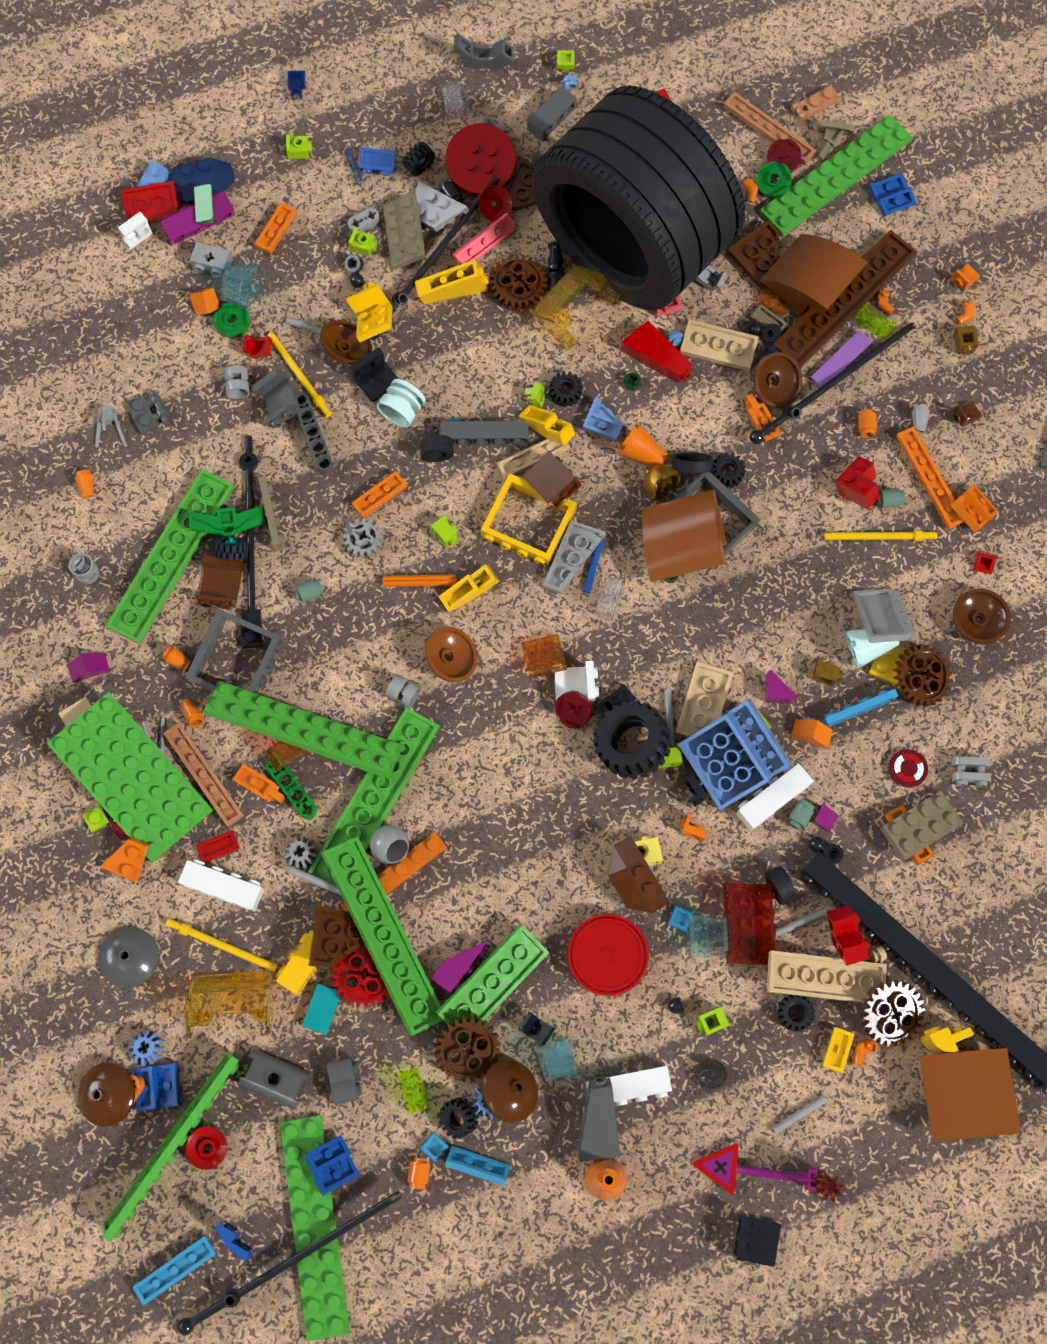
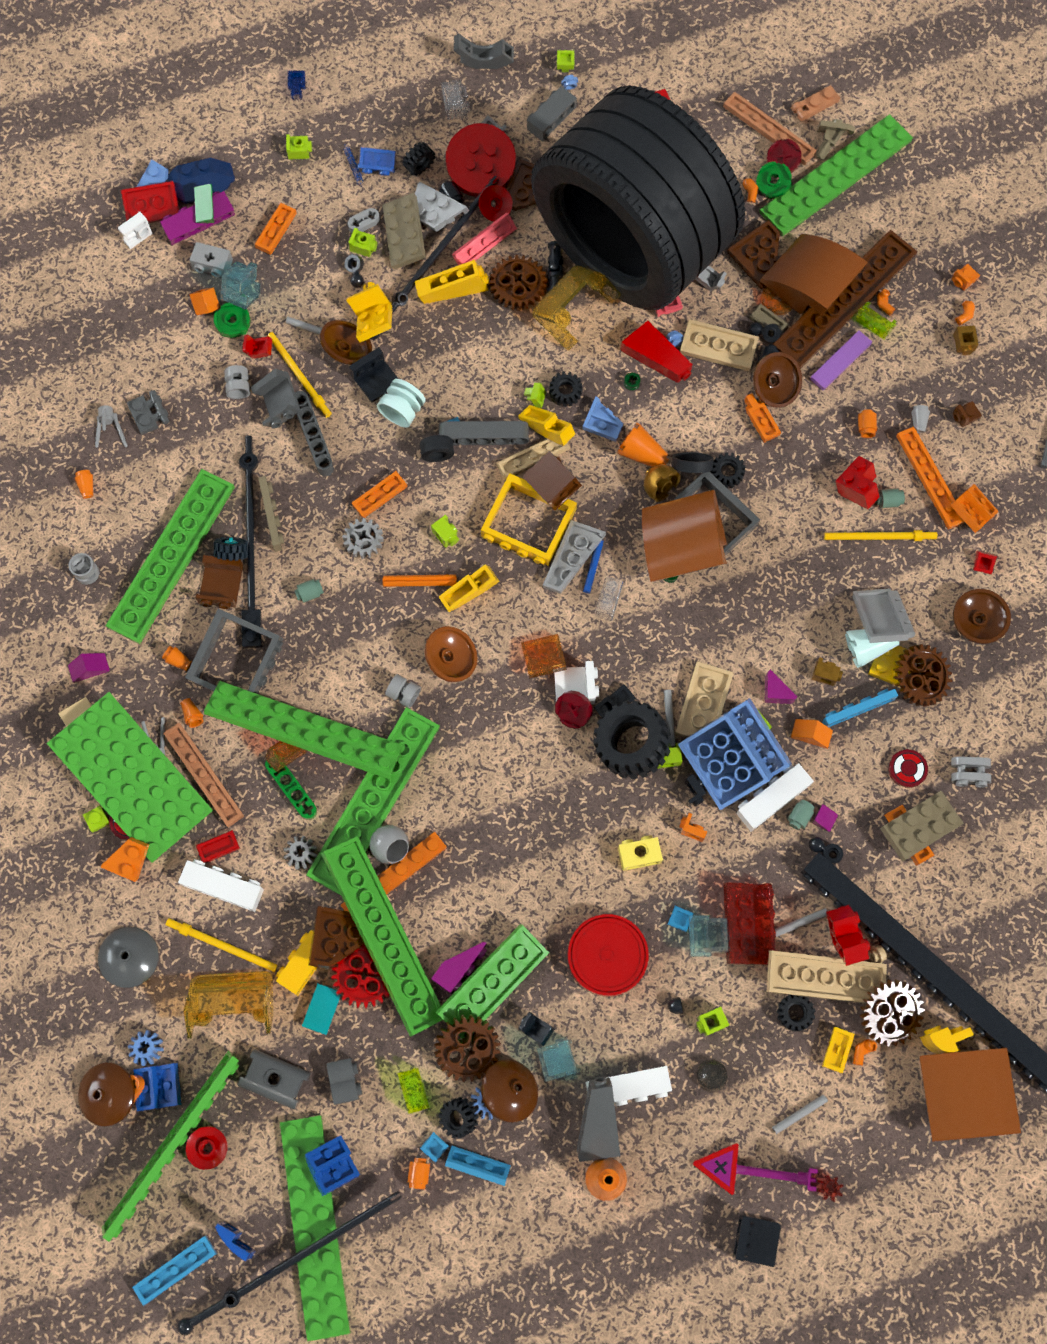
green plate [188,505,266,537] -> none
orange hinge [232,764,286,804] -> none
light grey bar [287,866,341,896] -> none
reddish brown wedge [607,835,670,913] -> none
black bar [750,322,915,444] -> none
black tyre [765,866,796,905] -> none
blue slope [868,173,917,217] -> none

